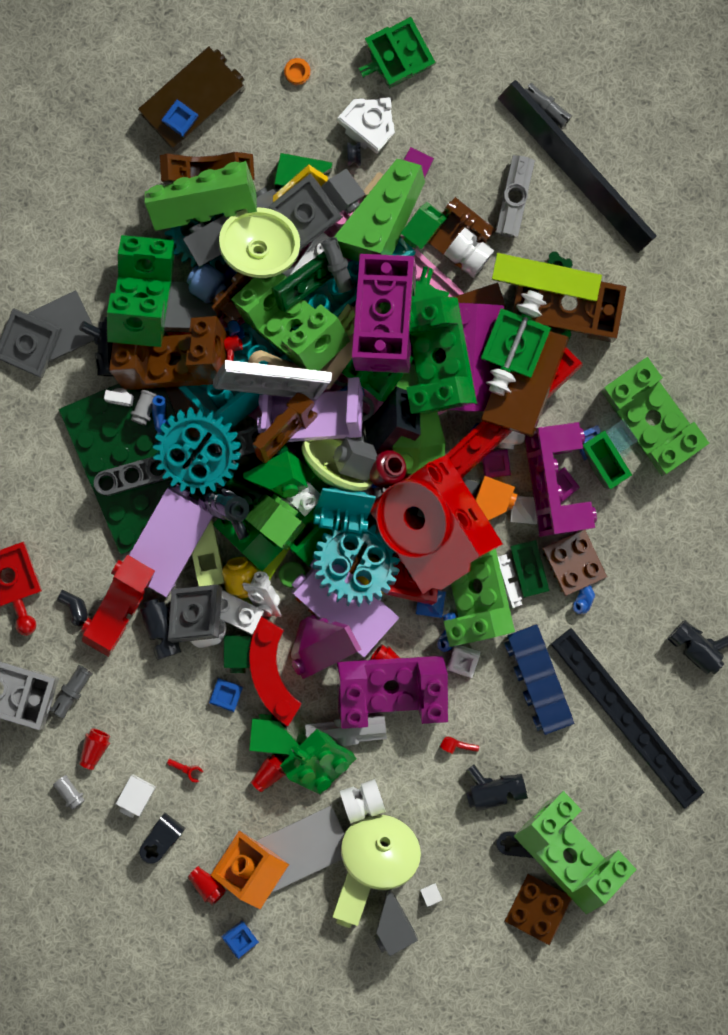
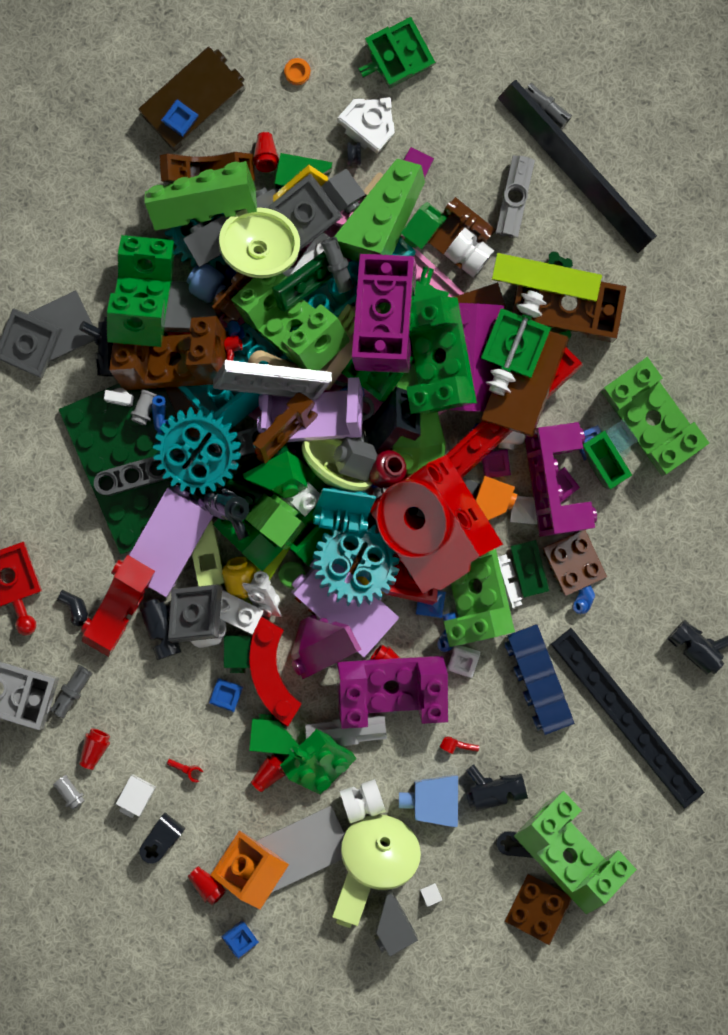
none -> red cone [253,132,279,172]
none -> medium blue torso [399,775,458,827]

